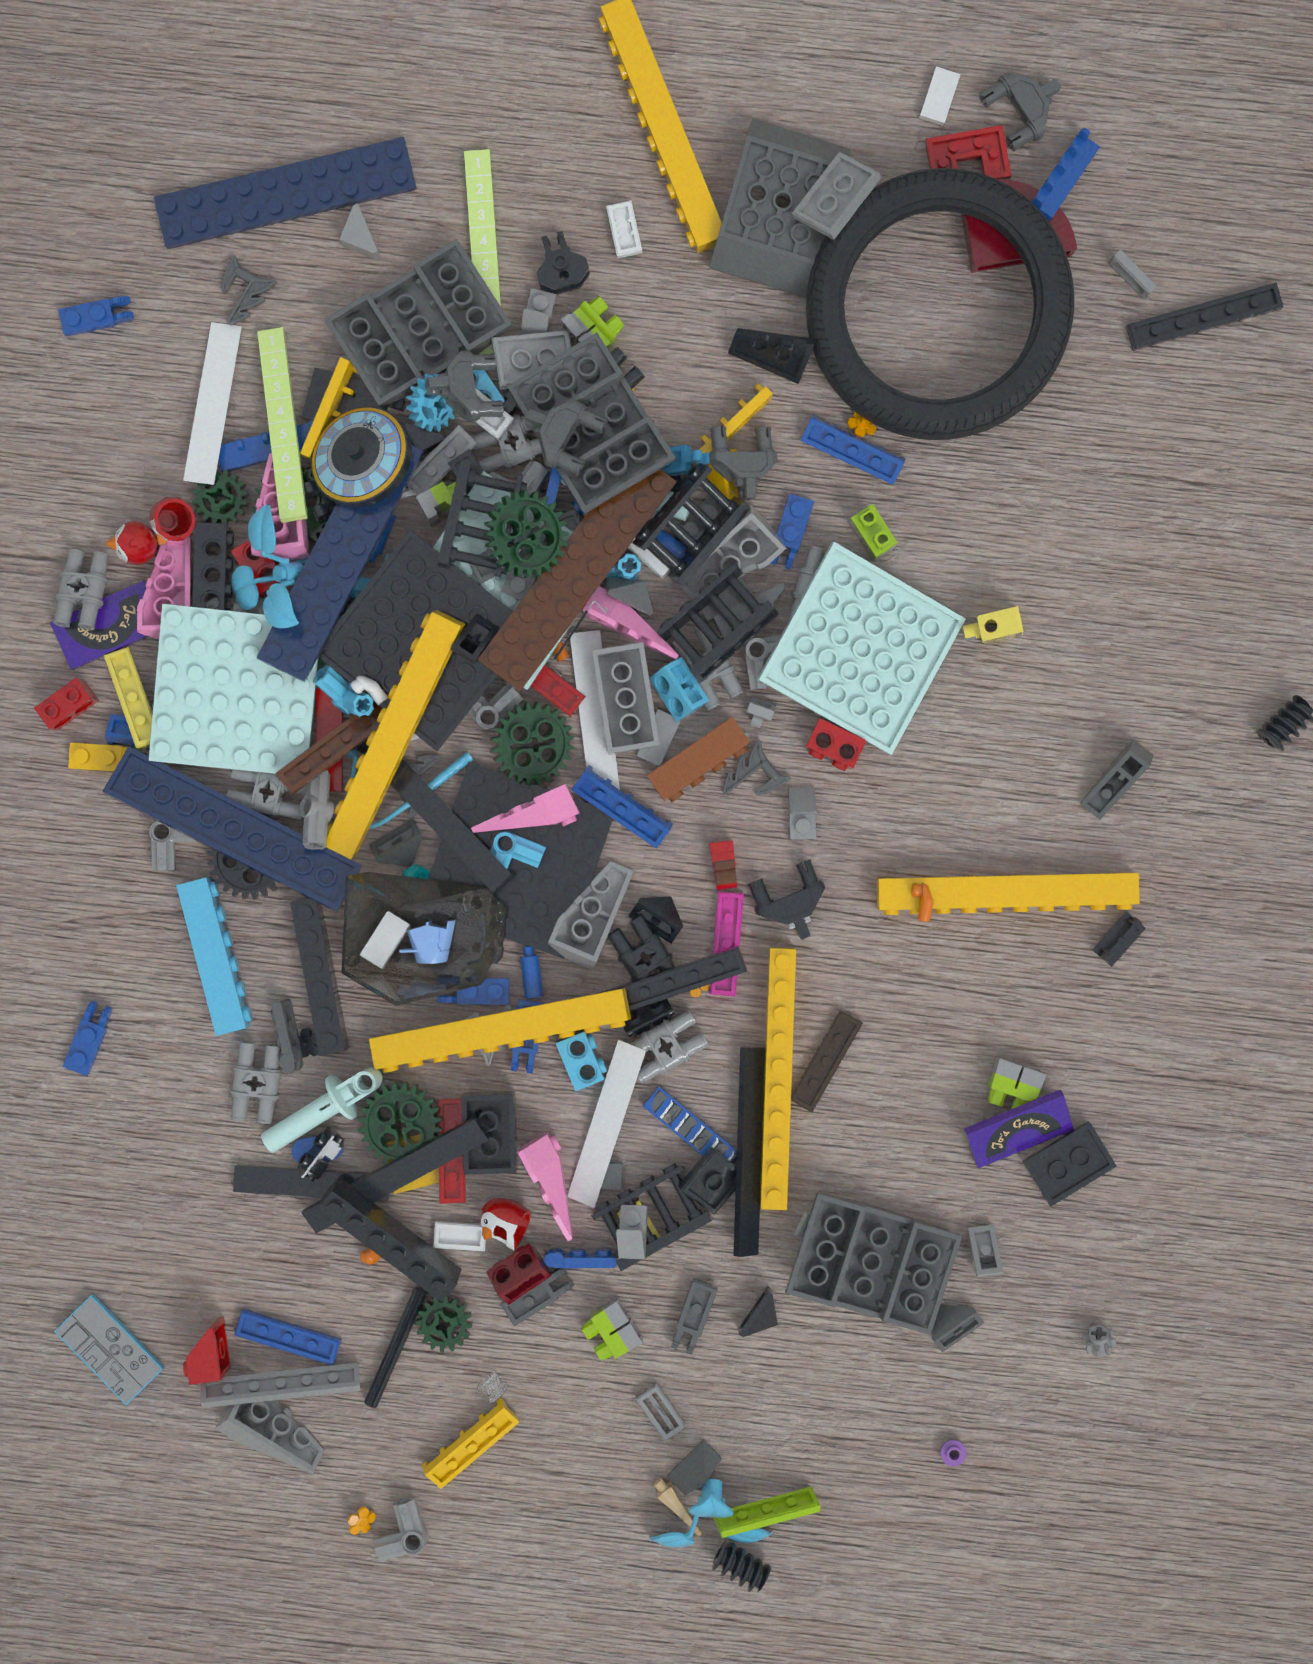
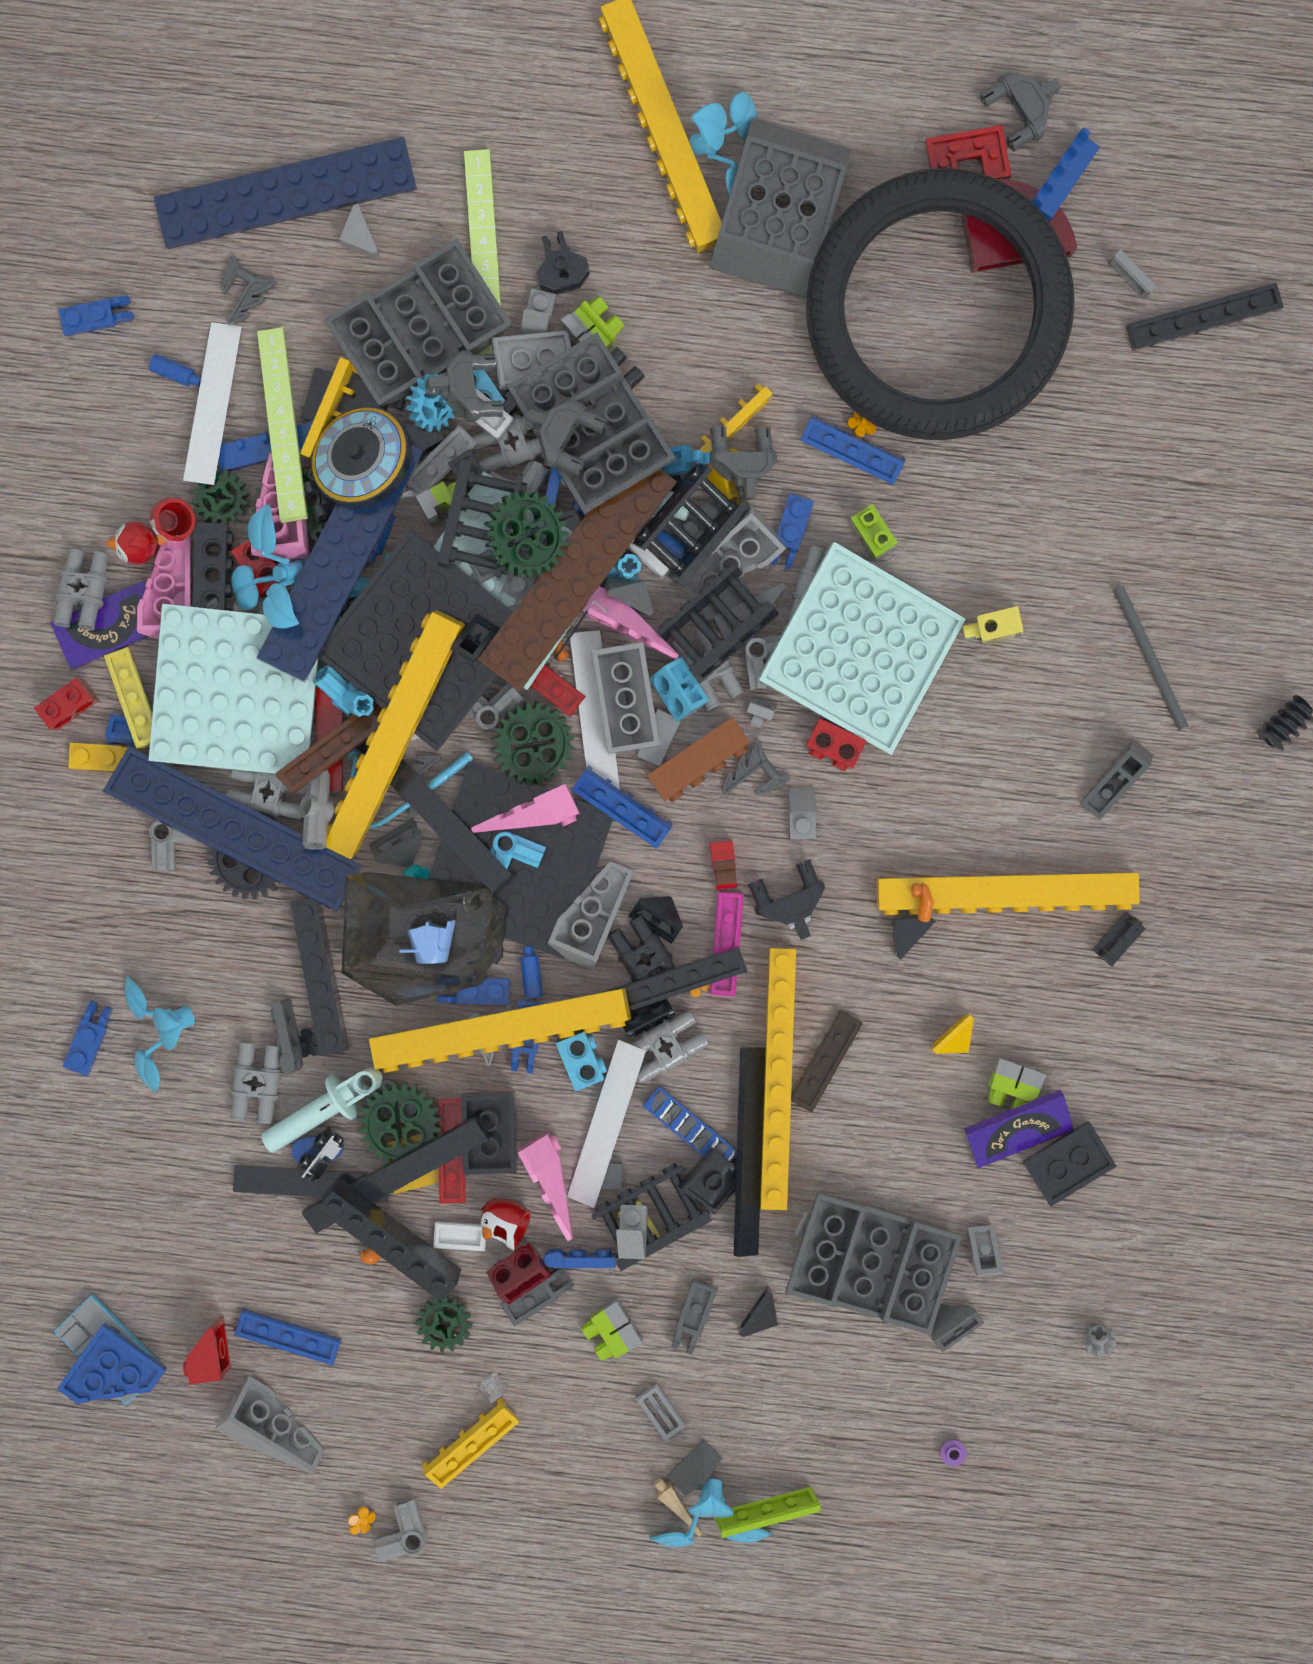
medium azure brick [176,877,253,1036] -> none
light grey plate [200,1363,360,1408] -> none
white arm [351,675,388,706] -> none
white tile [360,911,410,969] -> none
black axle [364,1286,427,1408] -> none
white plate [606,201,642,259] -> none
black piece [712,1540,771,1592] -> none
black wing [728,328,817,384] -> none
light grey tile [792,152,882,240] -> none
white tile [919,66,961,126] -> none
none -> blue plate [57,1323,167,1404]
none -> medium azure plant [124,975,195,1093]
none -> blue cylinder [149,354,201,387]
none -> medium azure plant [689,92,757,196]
none -> black slope [892,918,936,960]
none -> yellow slope [929,1013,974,1054]
none -> dark grey piece [1114,585,1188,730]

